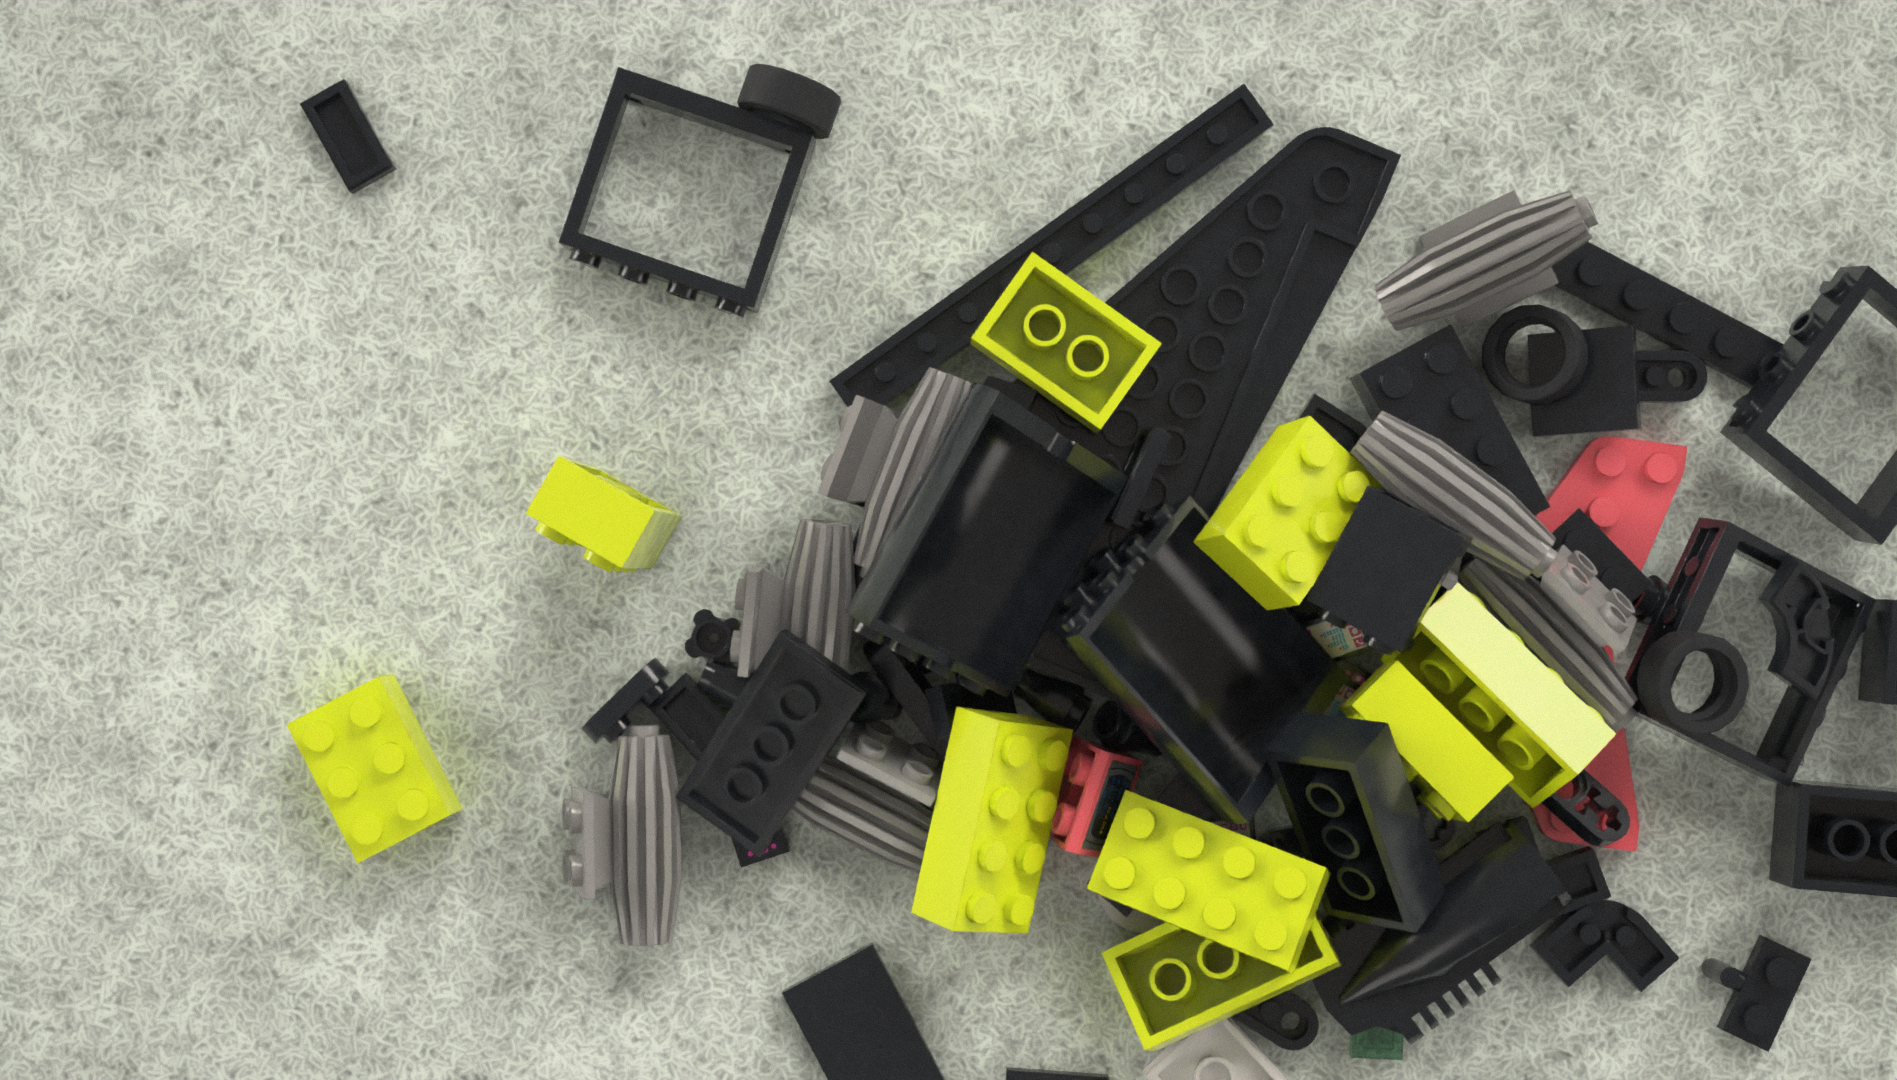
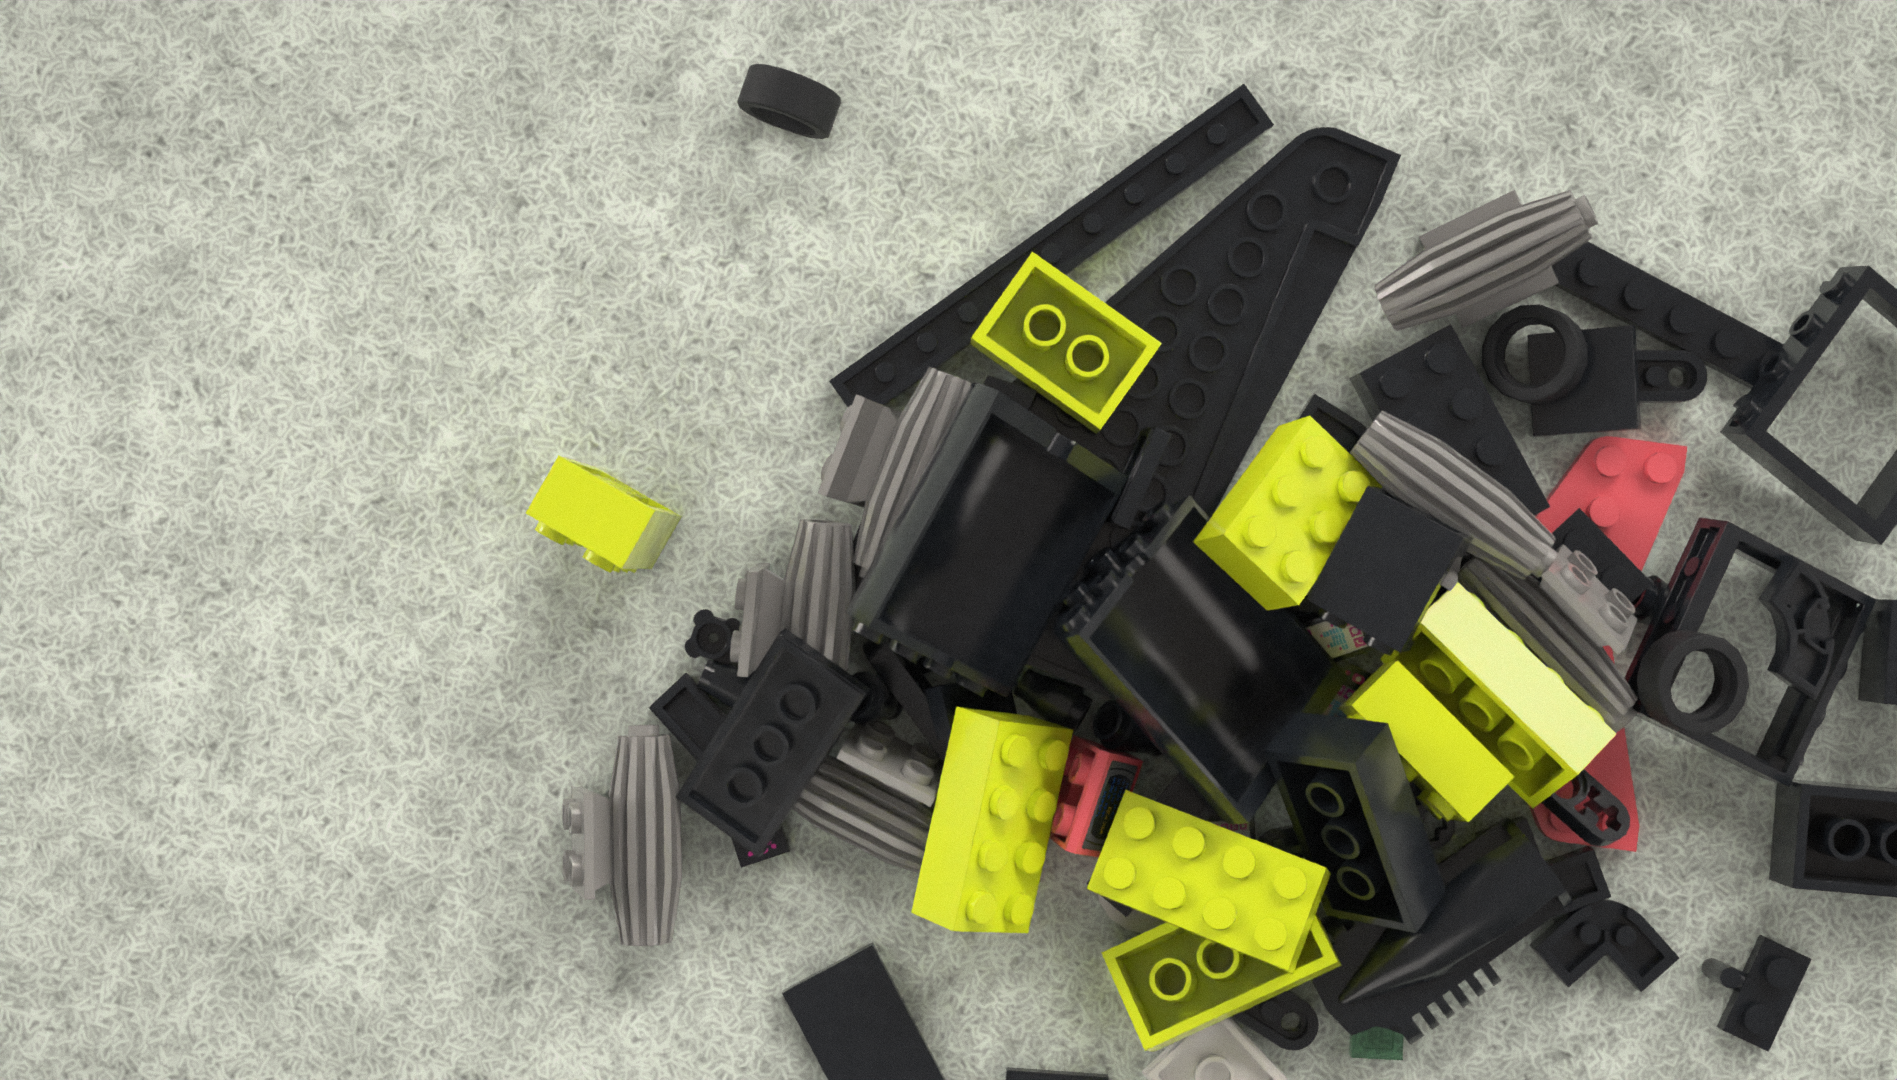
neon yellow brick [286,674,463,863] -> none
black tile [300,79,397,194] -> none
black window [559,67,816,317] -> none
black plate [581,658,670,744] -> none

